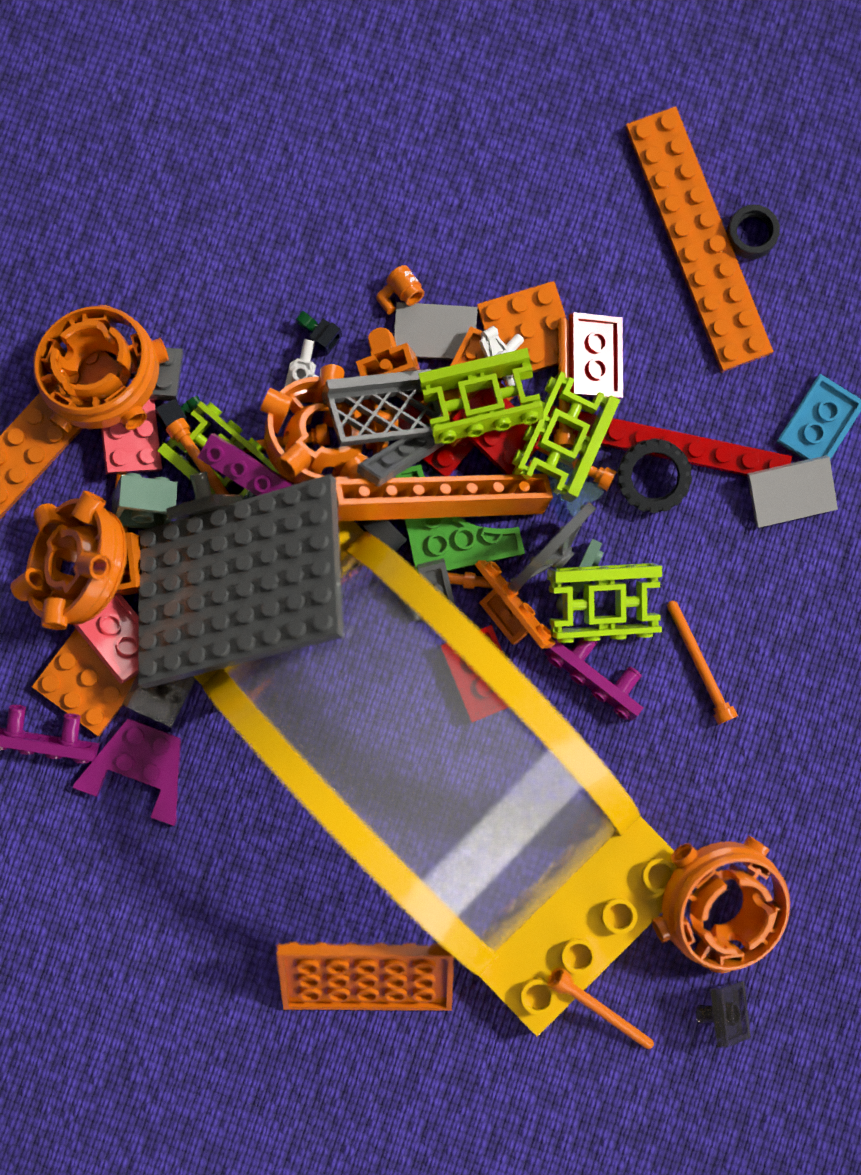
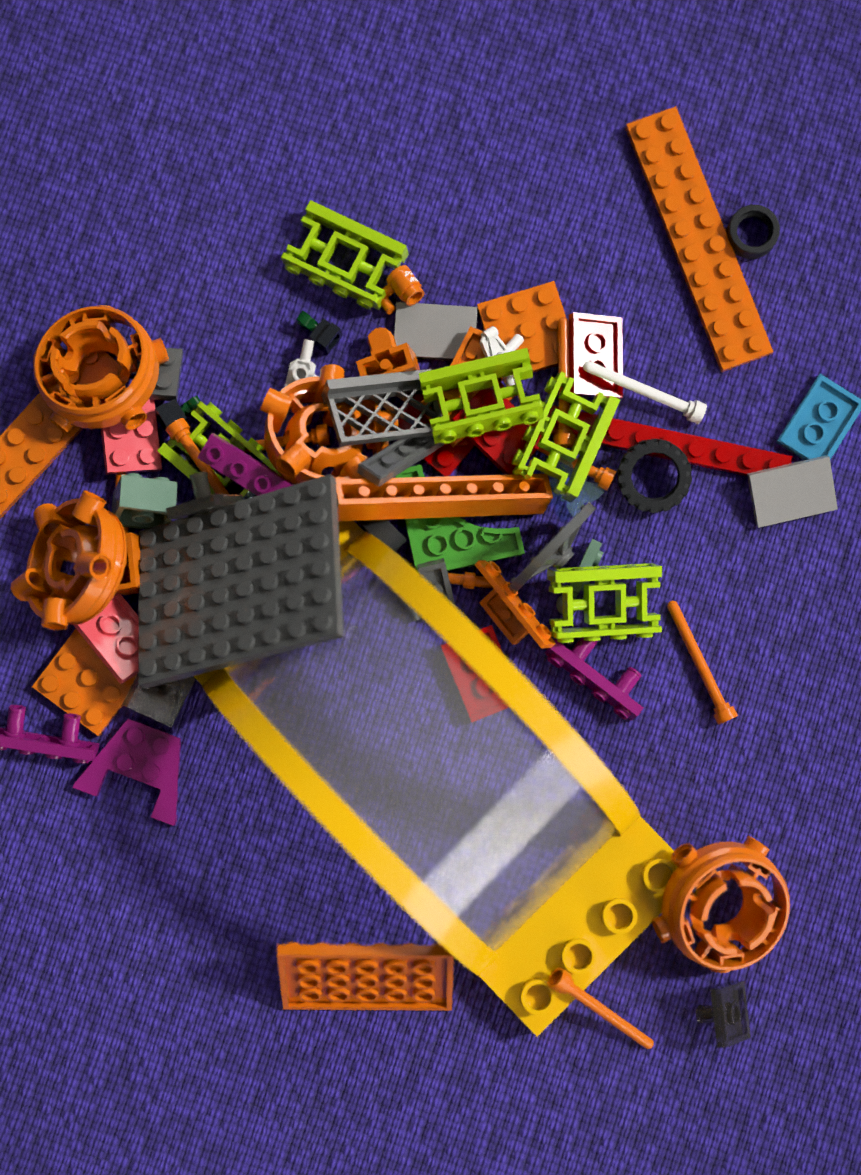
none -> lime fence [281,200,408,310]
none -> white piece [583,361,707,424]

